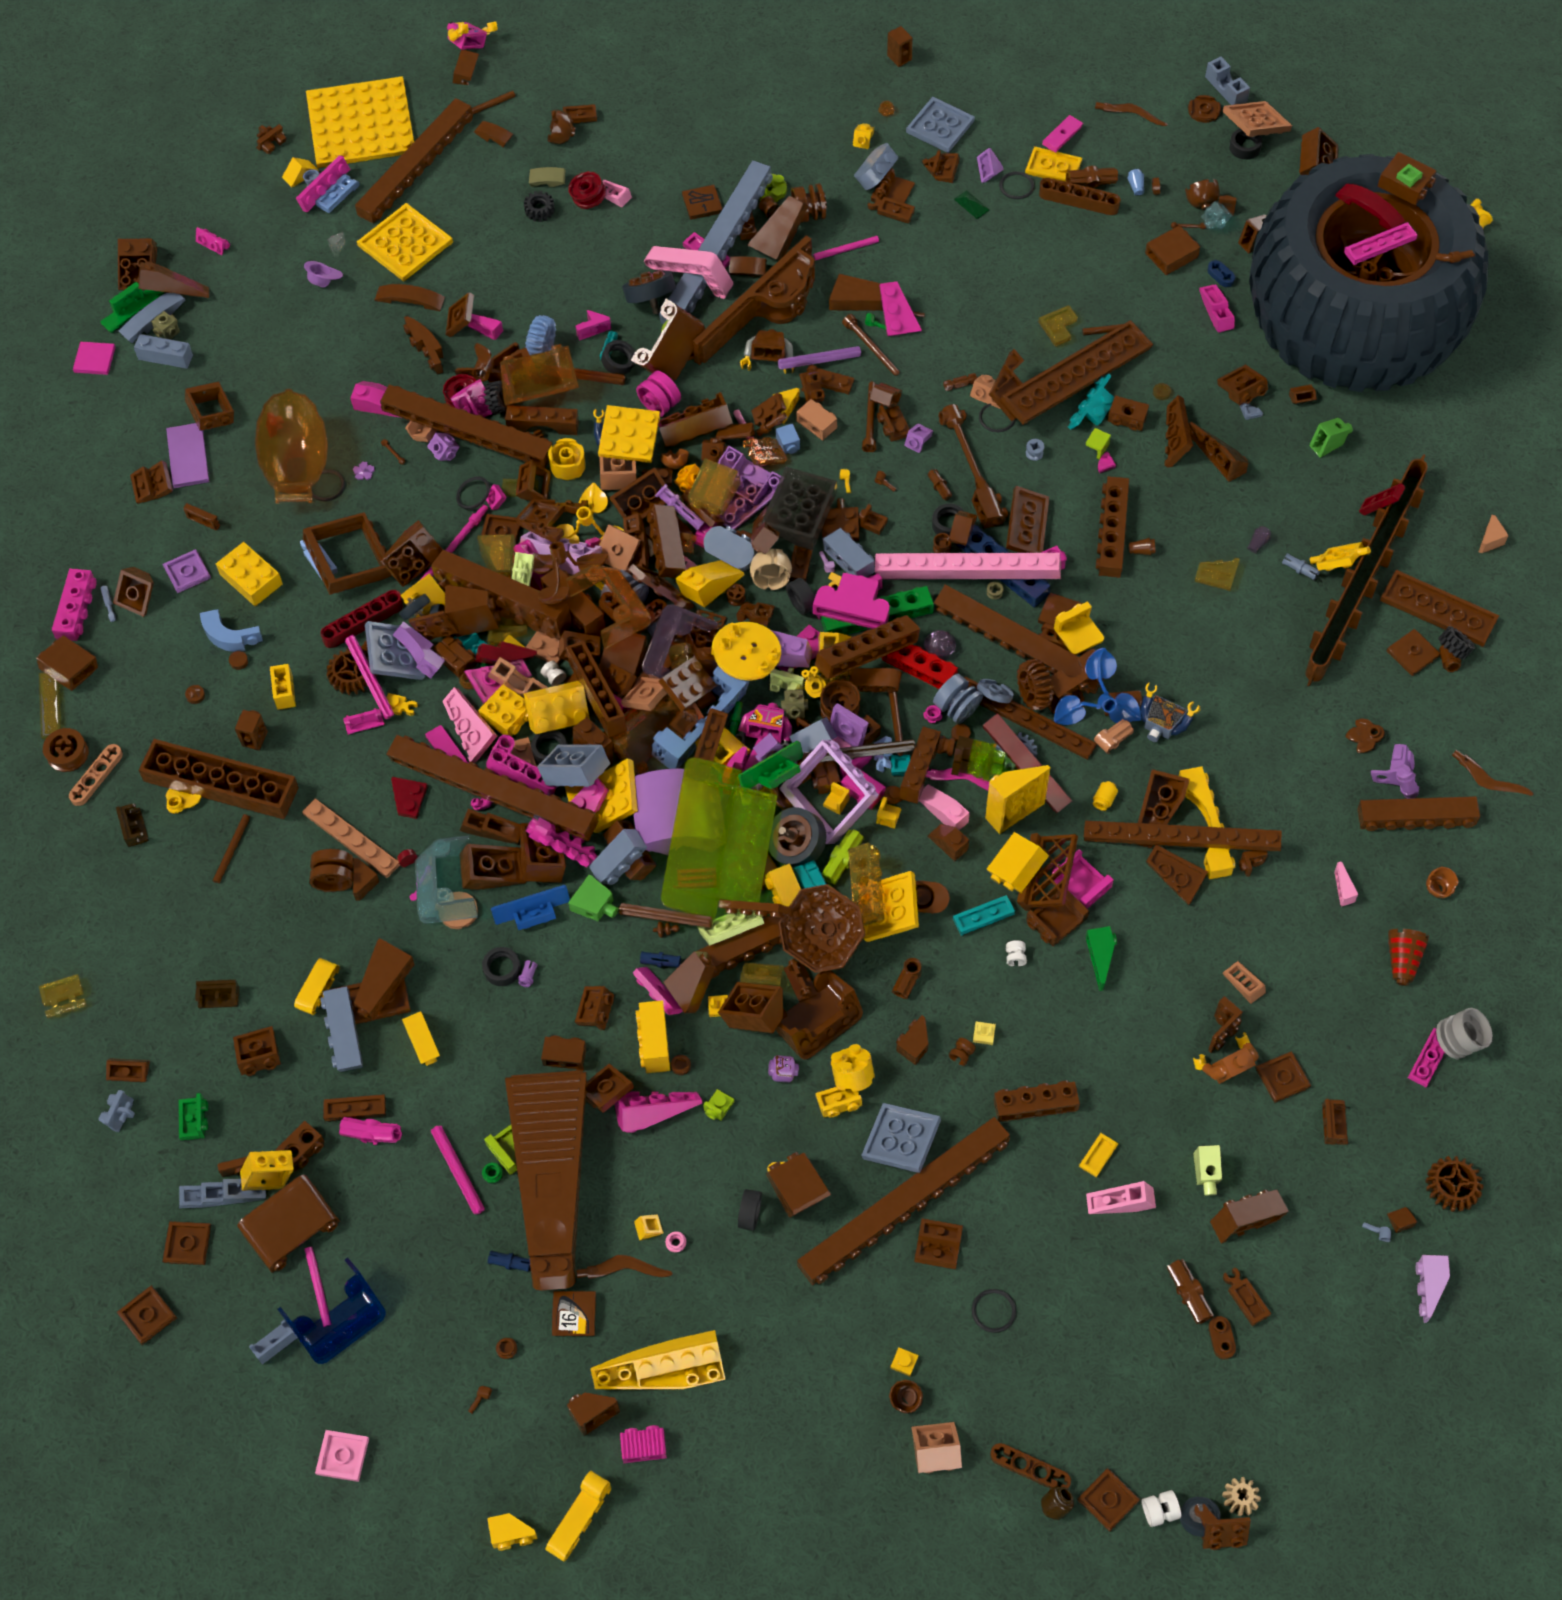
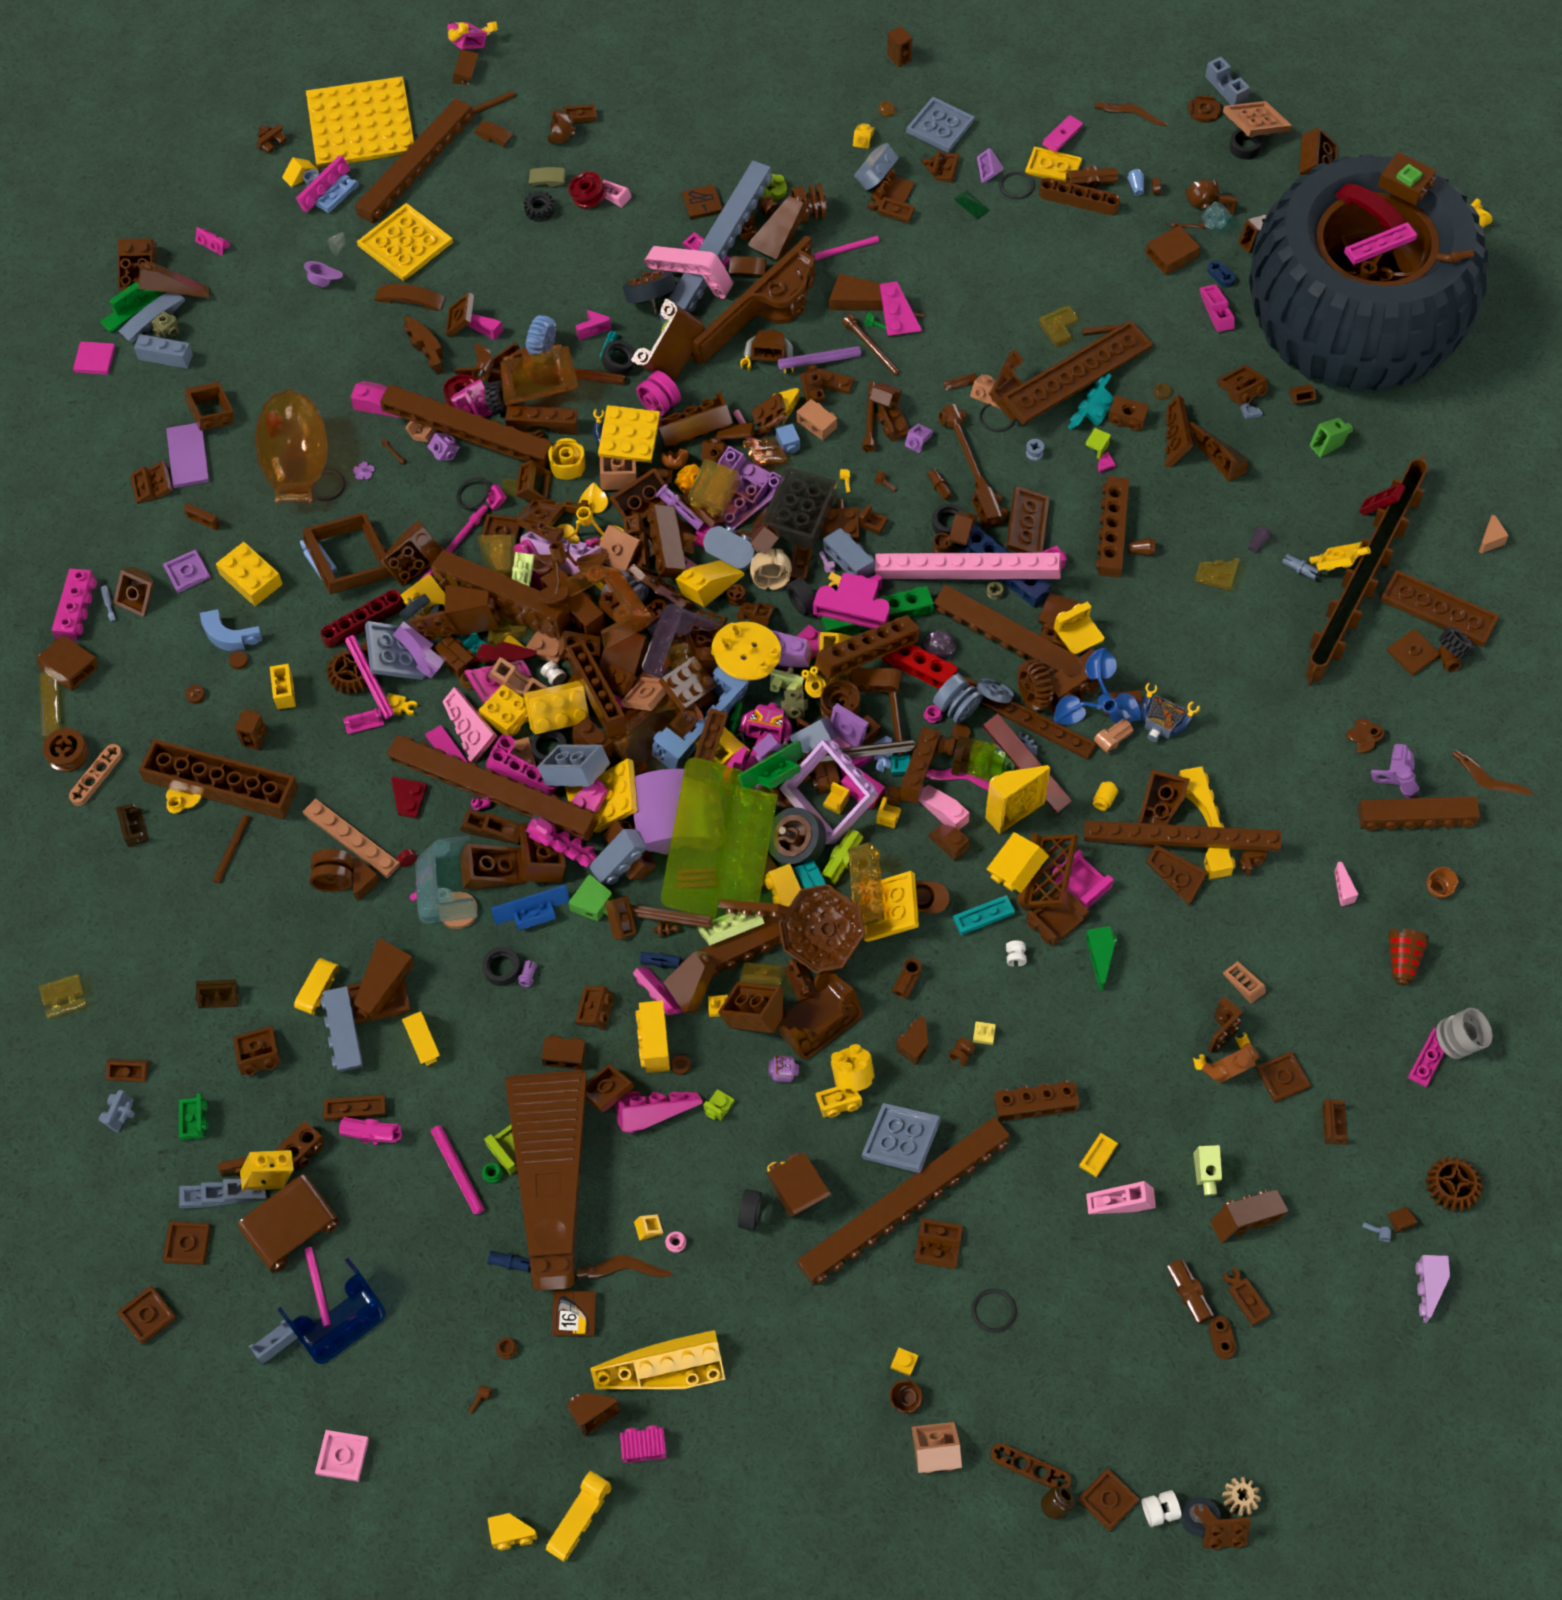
none -> reddish brown slope [605,896,637,939]

